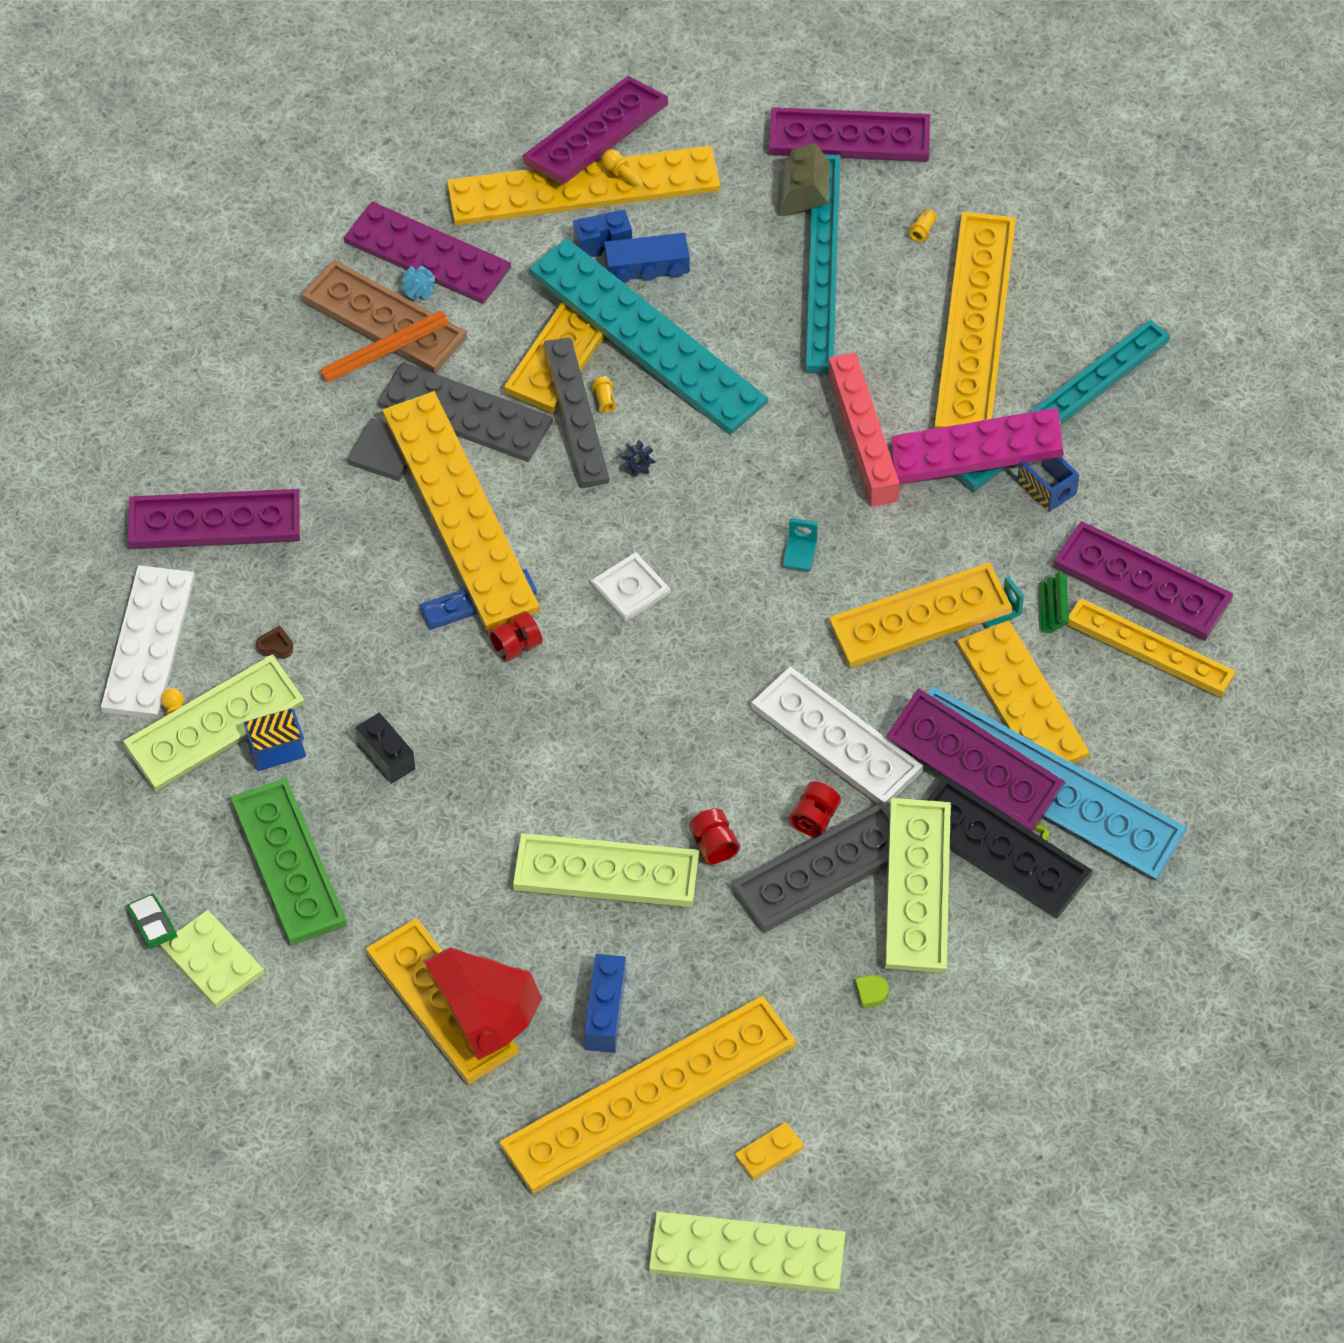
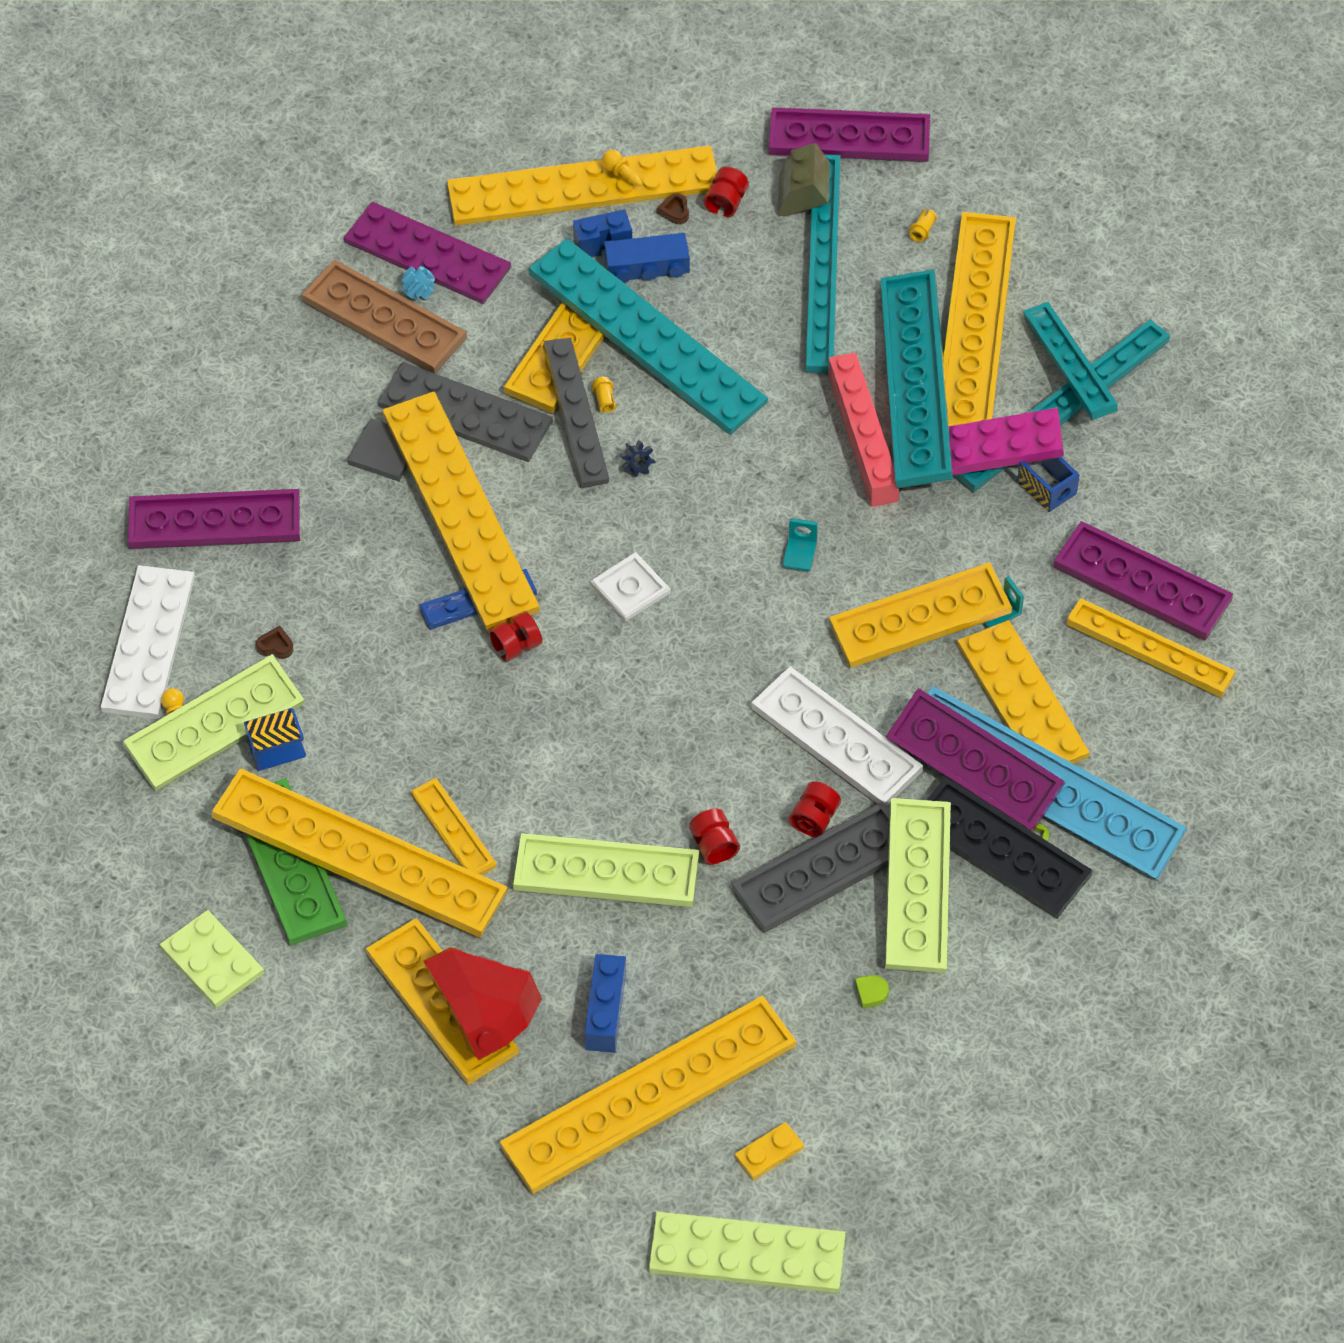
slope [126,893,178,949] -> none
orange axle [321,310,449,382] -> none
black brick [355,712,415,784] -> none
magenta plate [523,76,668,185] -> none
green tile [1039,571,1069,633] -> none
none -> yellow plate [212,768,508,938]
none -> yellow tile [410,778,497,875]
none -> reddish brown tile [656,193,689,225]
none -> red wheel [703,167,749,218]
none -> teal plate [880,269,953,488]
none -> teal plate [1023,302,1118,420]

